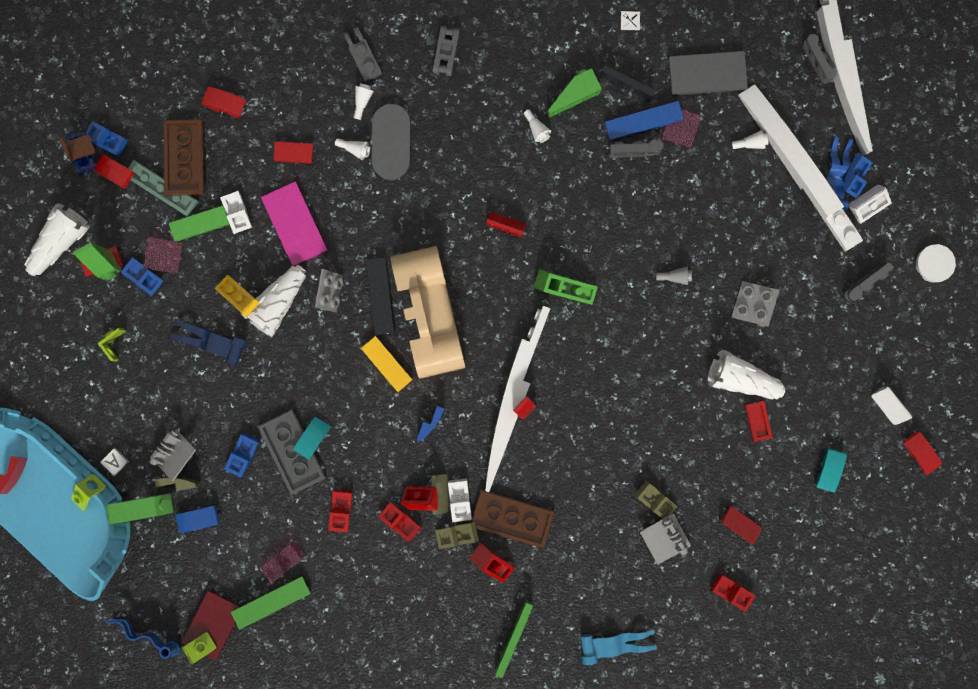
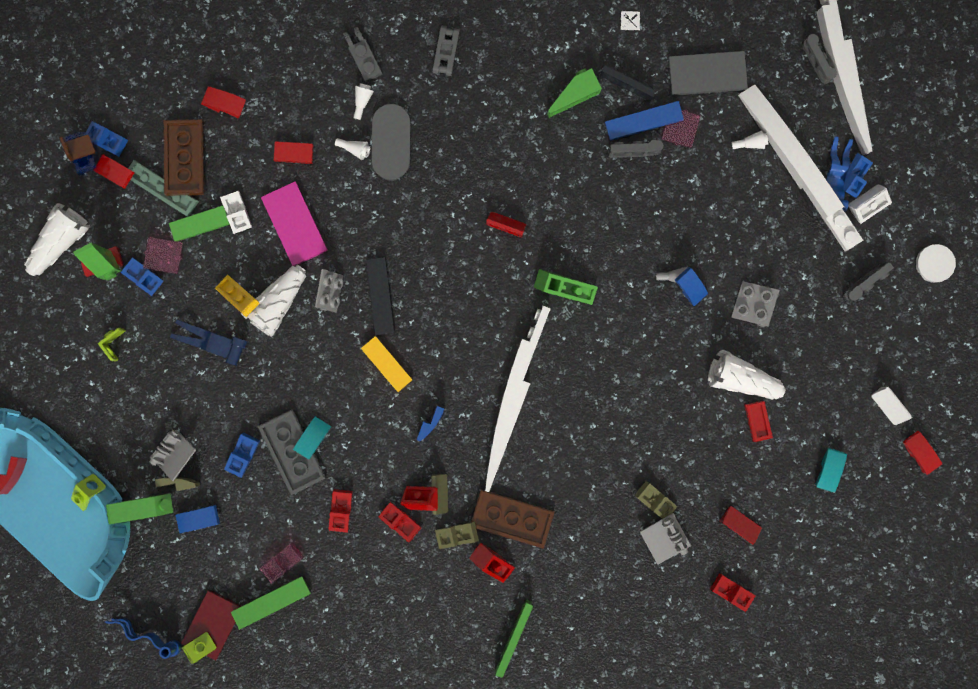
white tile [100,448,129,476] -> none
tan piece [391,246,466,379] -> none
white slope [448,478,472,522] -> none
red slope [513,396,536,420] -> none
white cone [524,109,551,143] -> none
dark azure flag [581,630,657,665] -> none
none -> blue slope [675,267,708,306]

